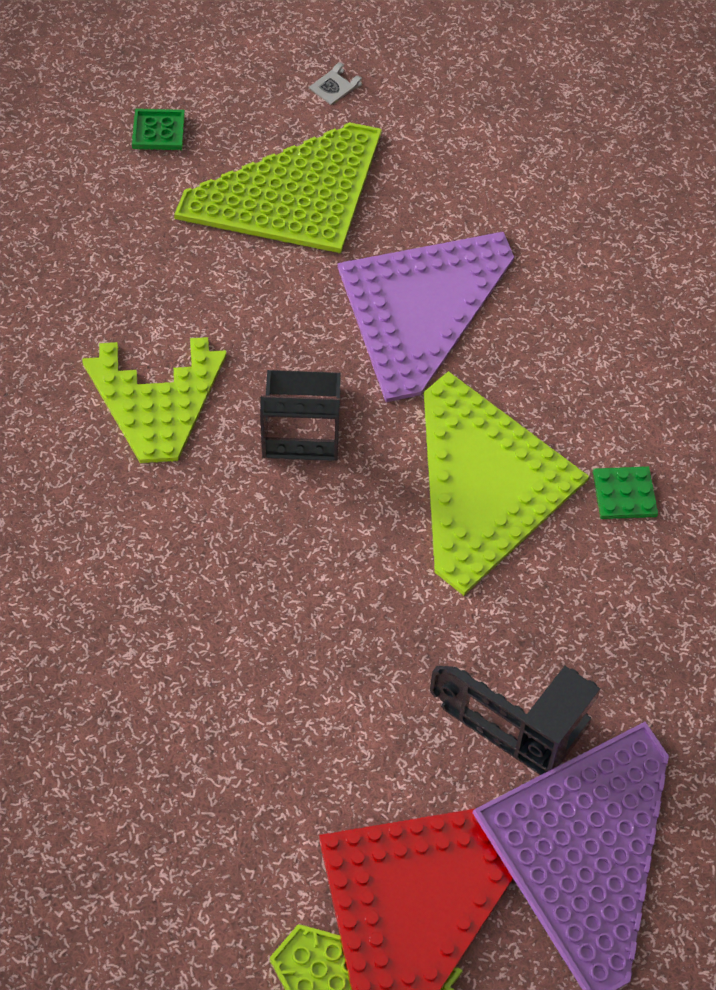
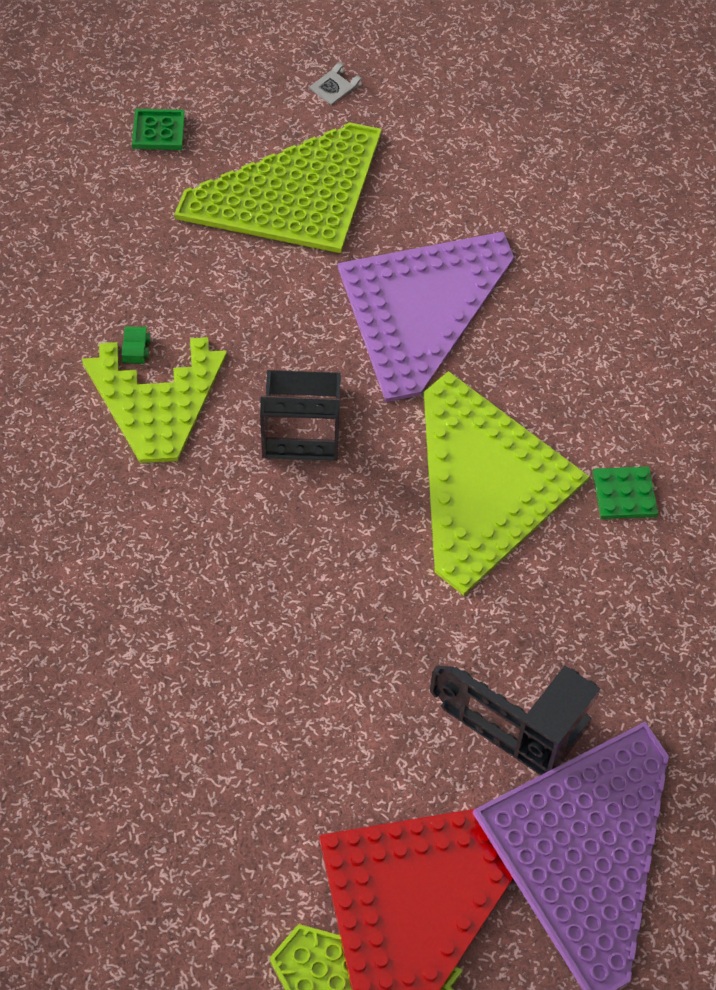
none -> green brick [122,326,151,364]

